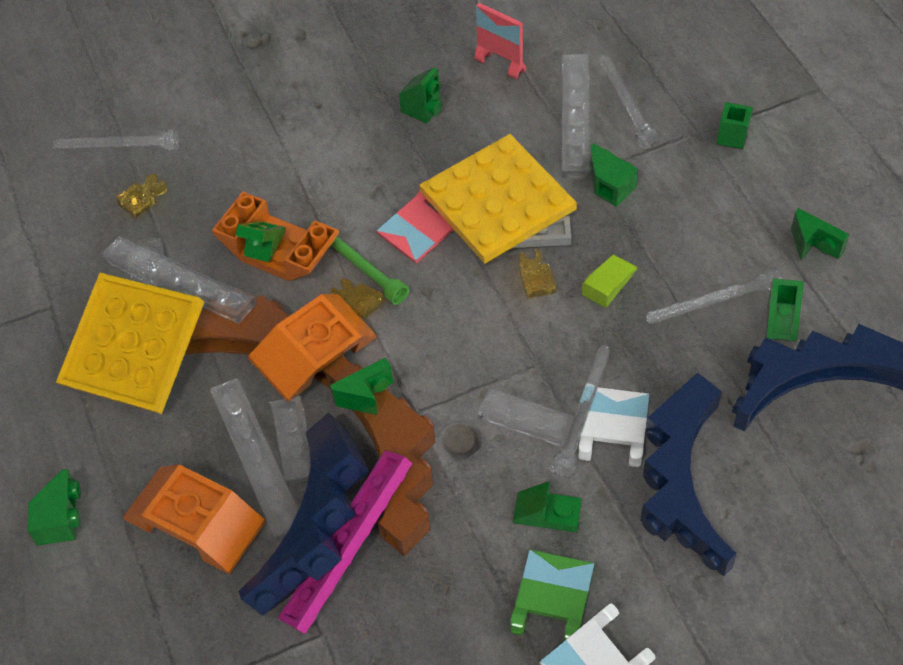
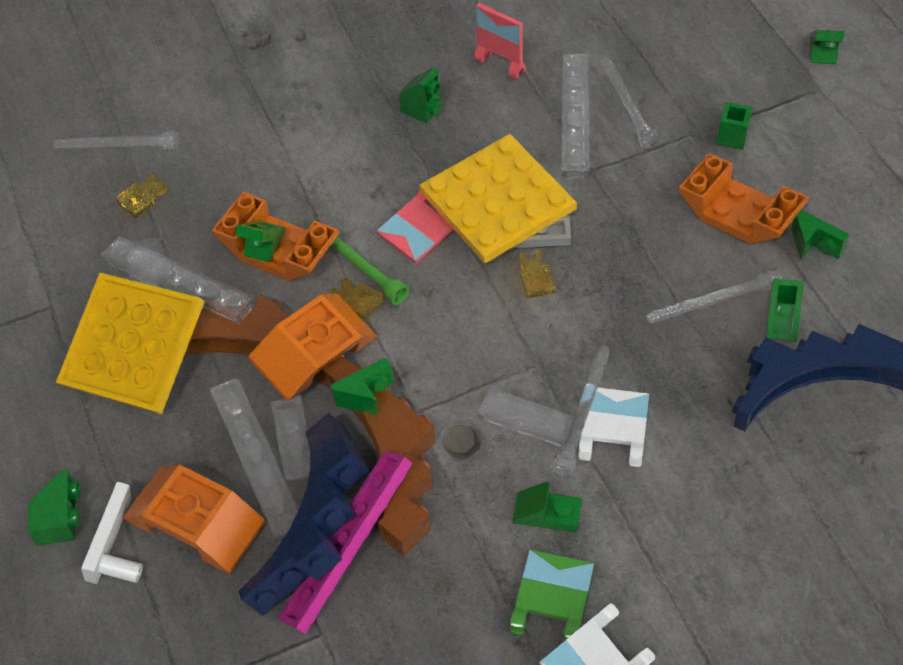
lime slope [582,254,638,308] -> none
green slope [589,143,638,207] -> none
dark blue arch [640,373,737,576] -> none
none -> white piece [81,482,143,584]
none -> orange slope [678,153,809,244]
none -> green slope [810,30,844,64]

